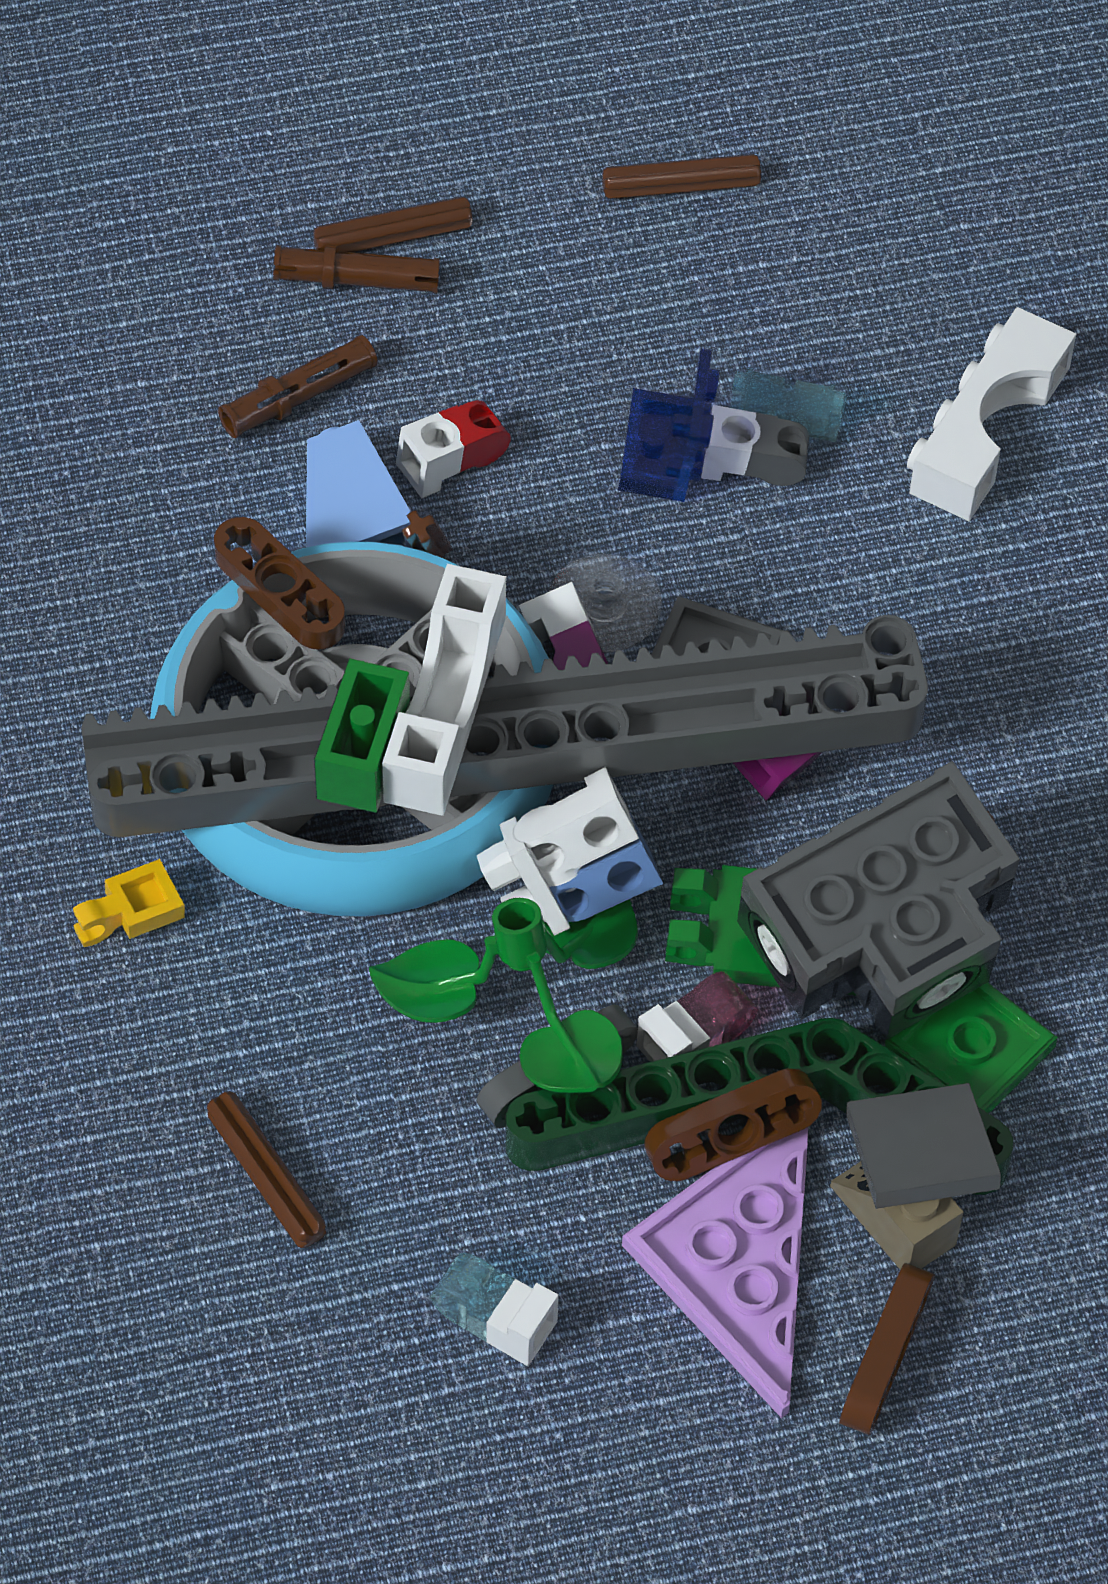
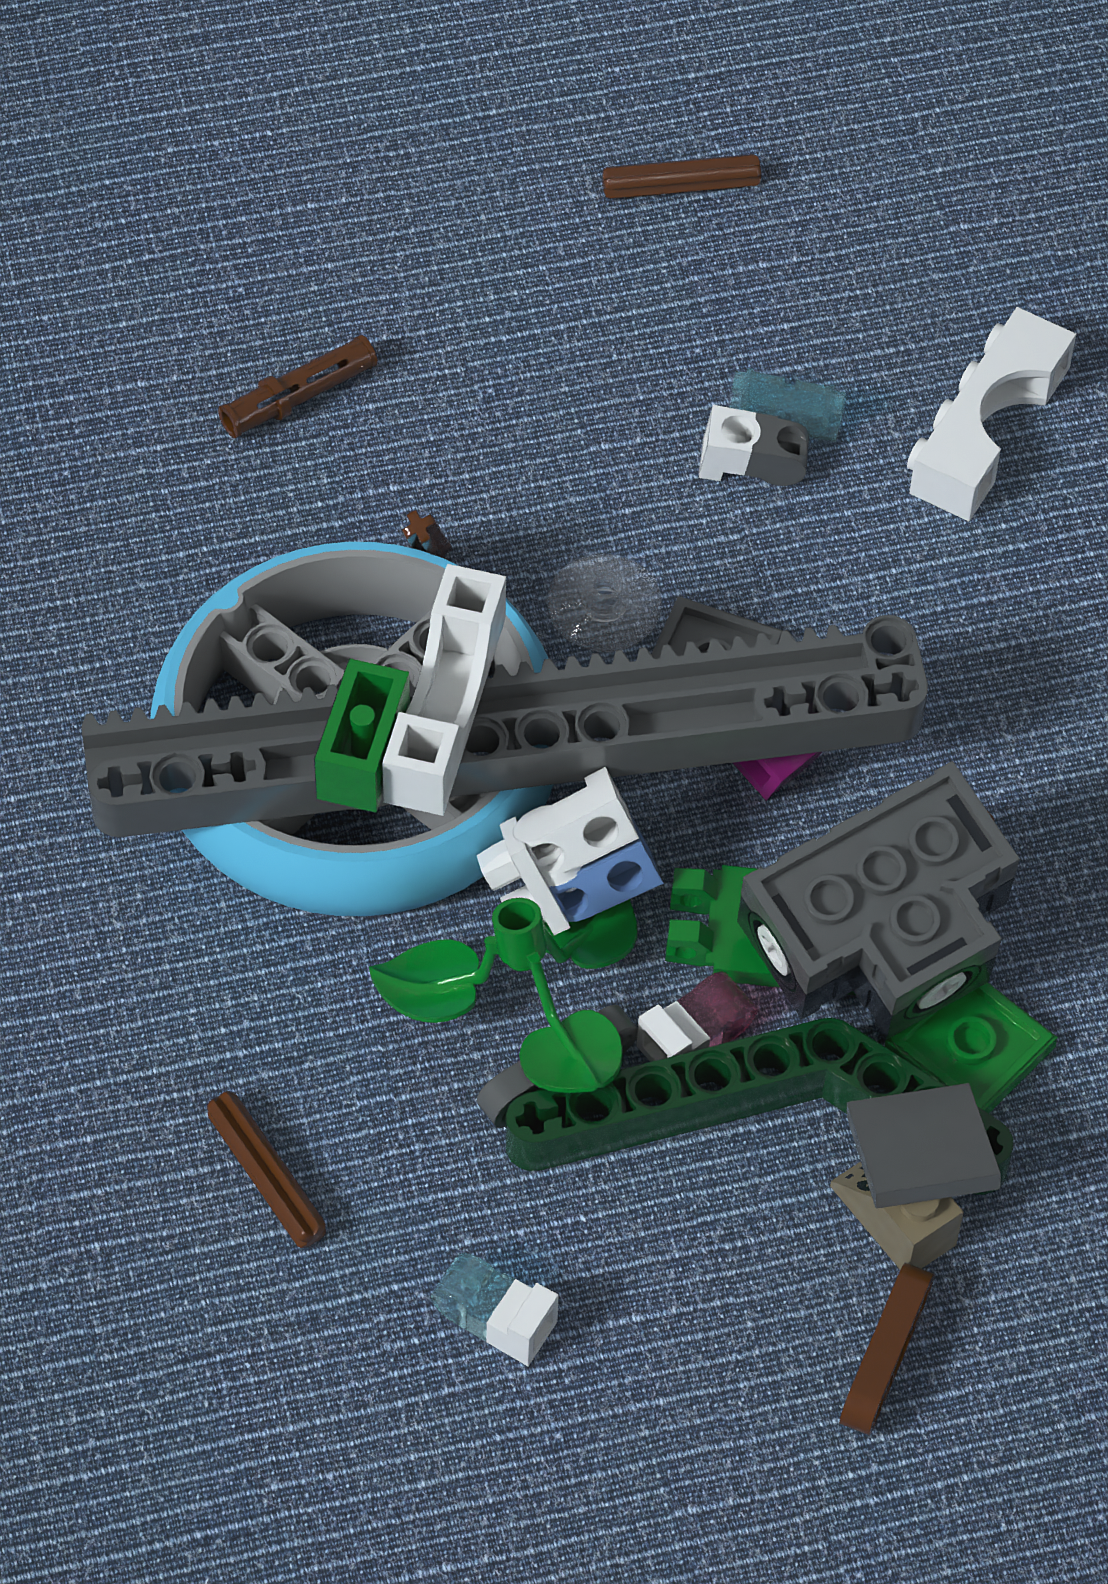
yellow plate [73,859,185,947] -> none
reddish brown beam [214,517,345,650] -> none
reddish brown pin [273,245,440,294] -> none
light blue slope [306,420,412,548] -> none
reddish brown axle [313,196,473,252] -> none
leg [396,400,511,498] -> none
white leg [519,582,608,670] -> none
clear blue bracket [618,348,720,502] -> none
lavender tile [622,1127,808,1418] -> none
reddish brown beam [644,1069,822,1181] -> none

